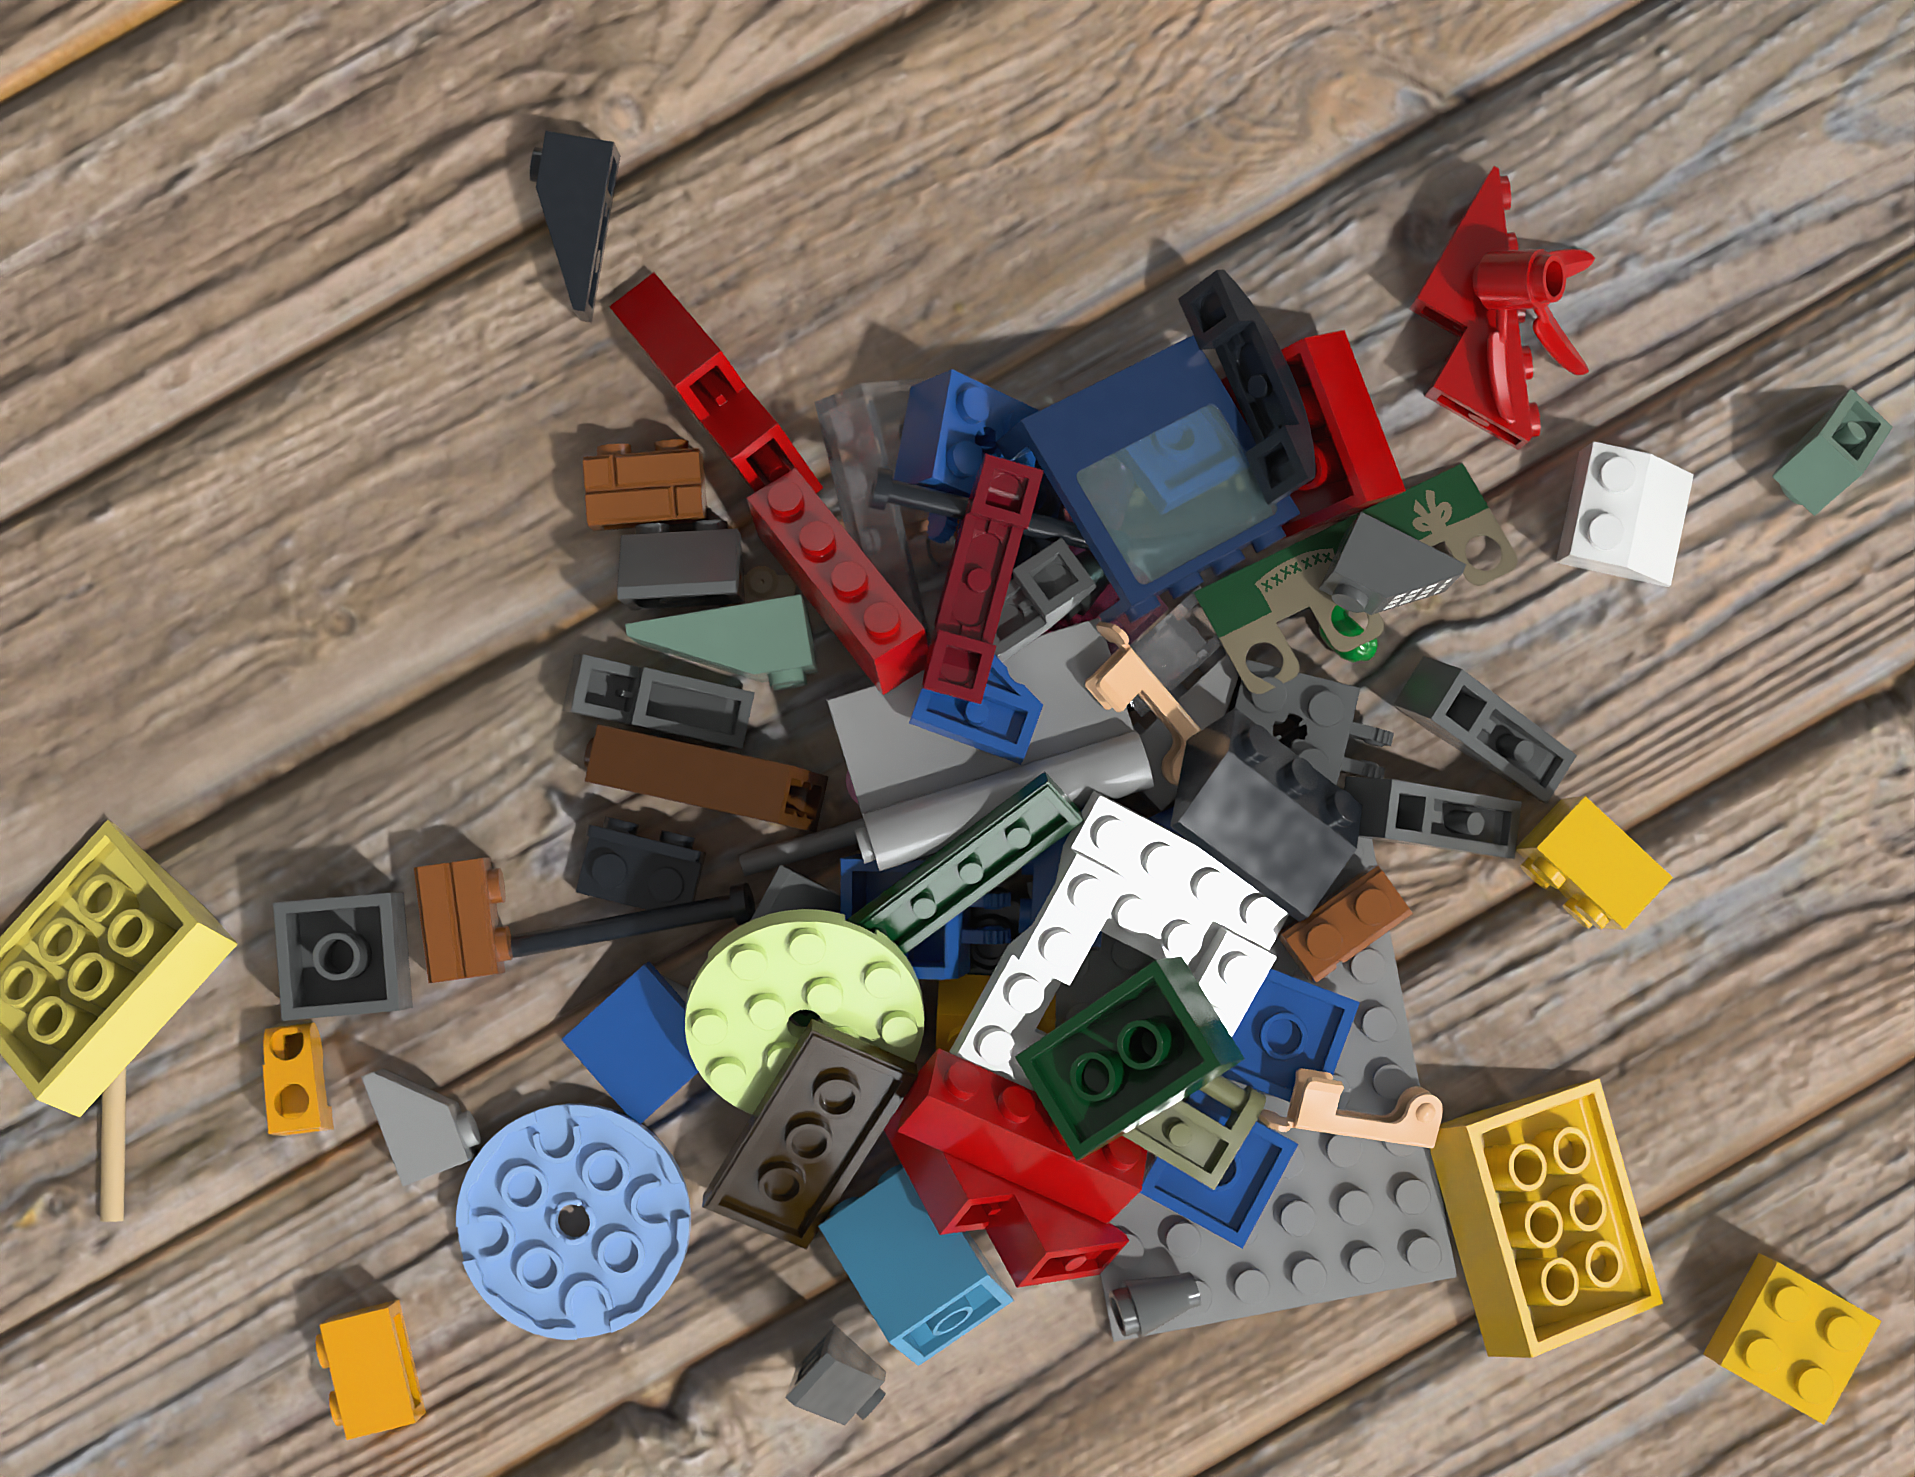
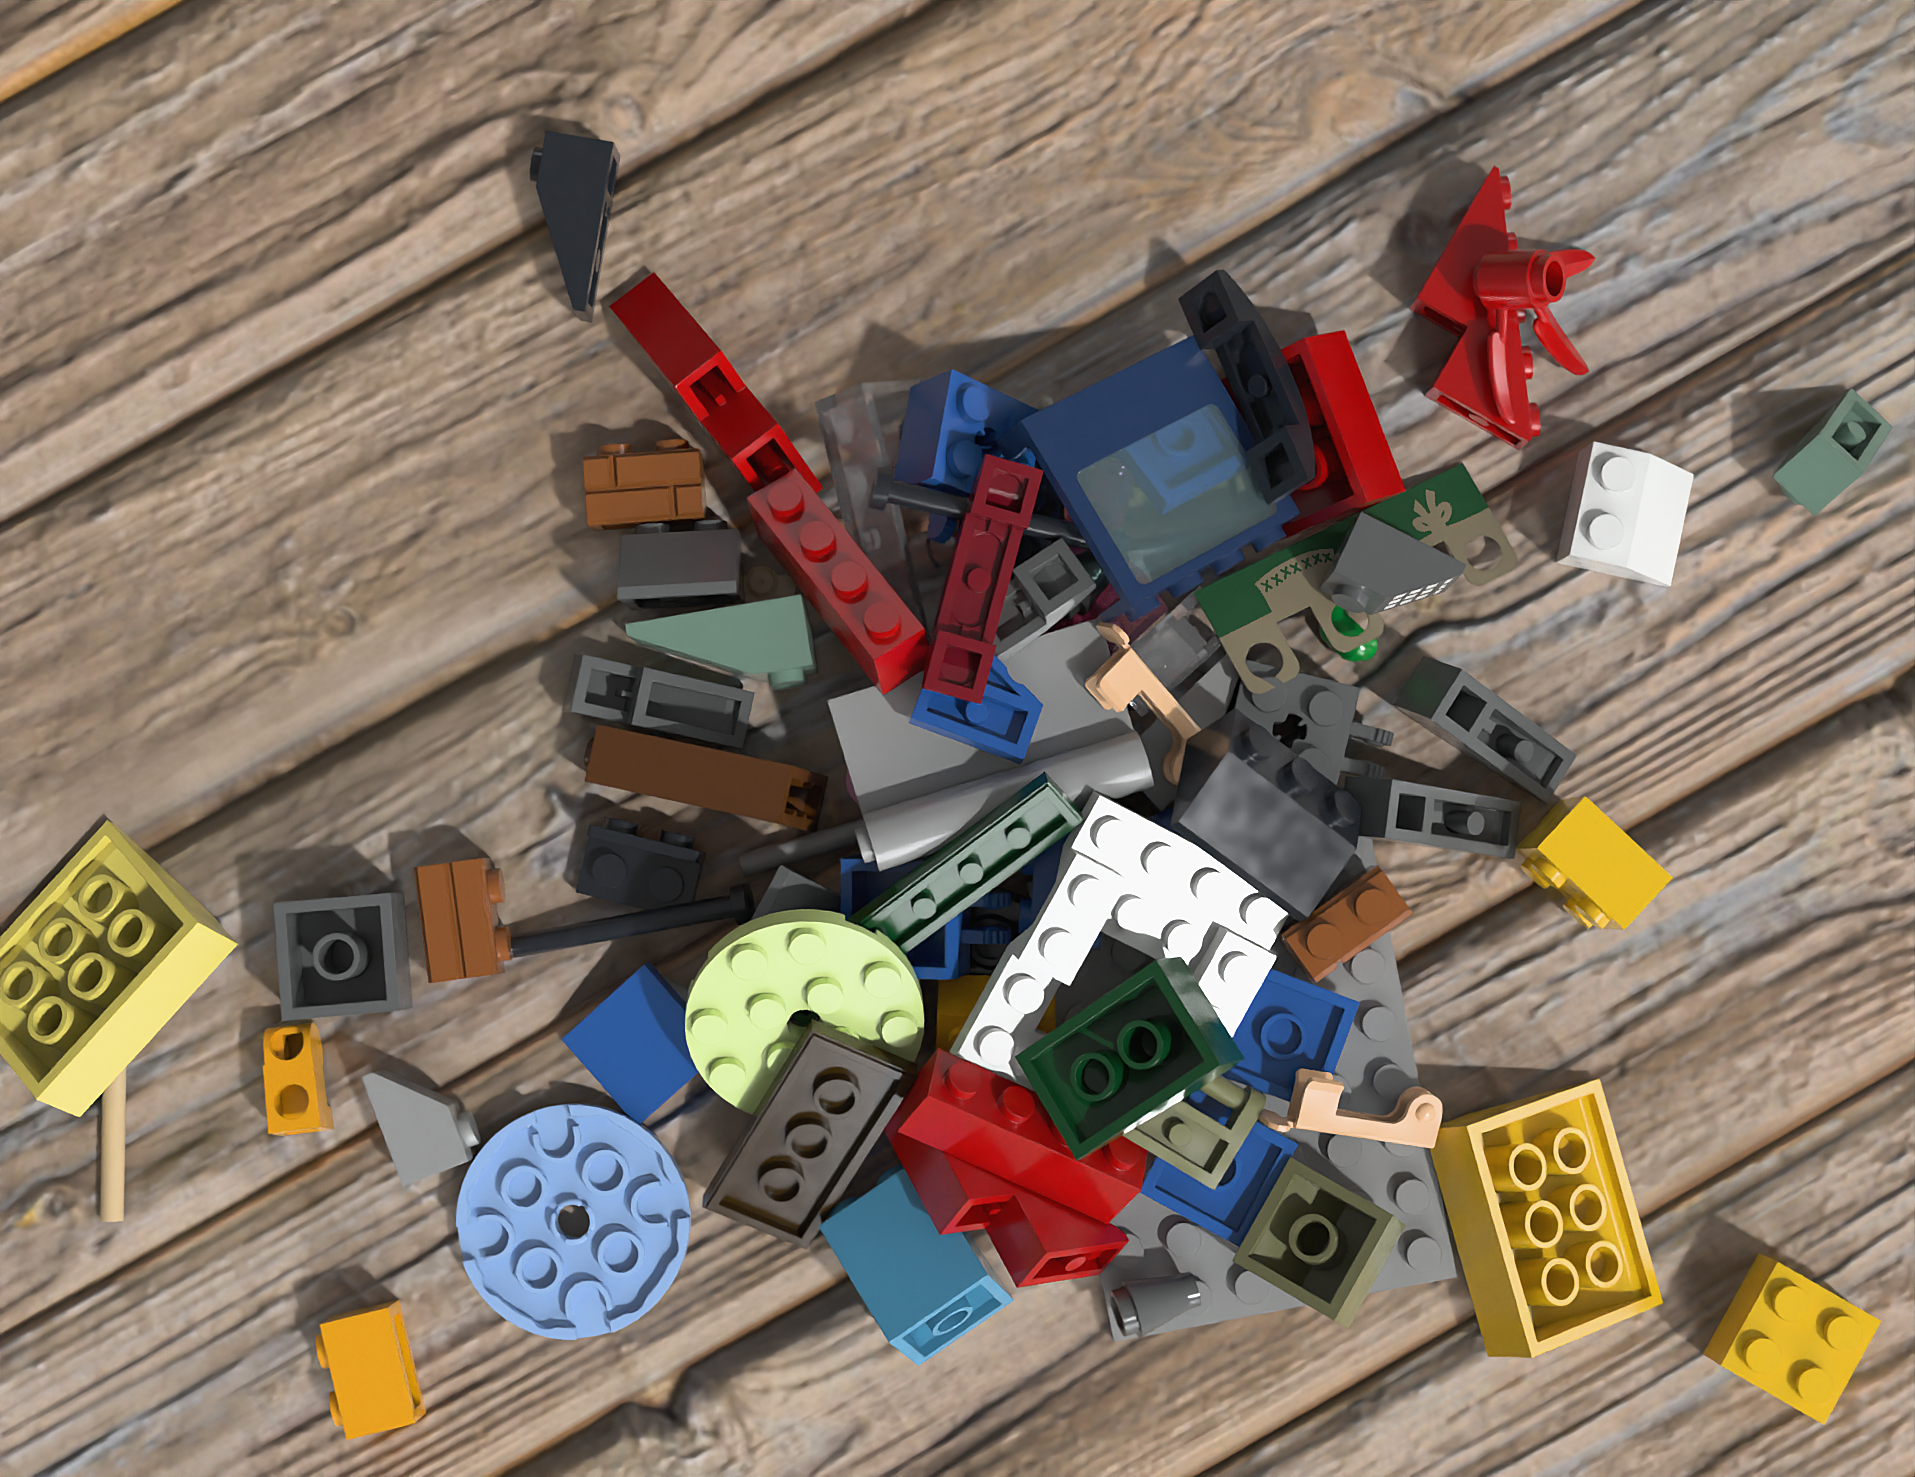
dark grey slope [785,1325,886,1426] -> none
none -> olive slope [1232,1157,1406,1329]

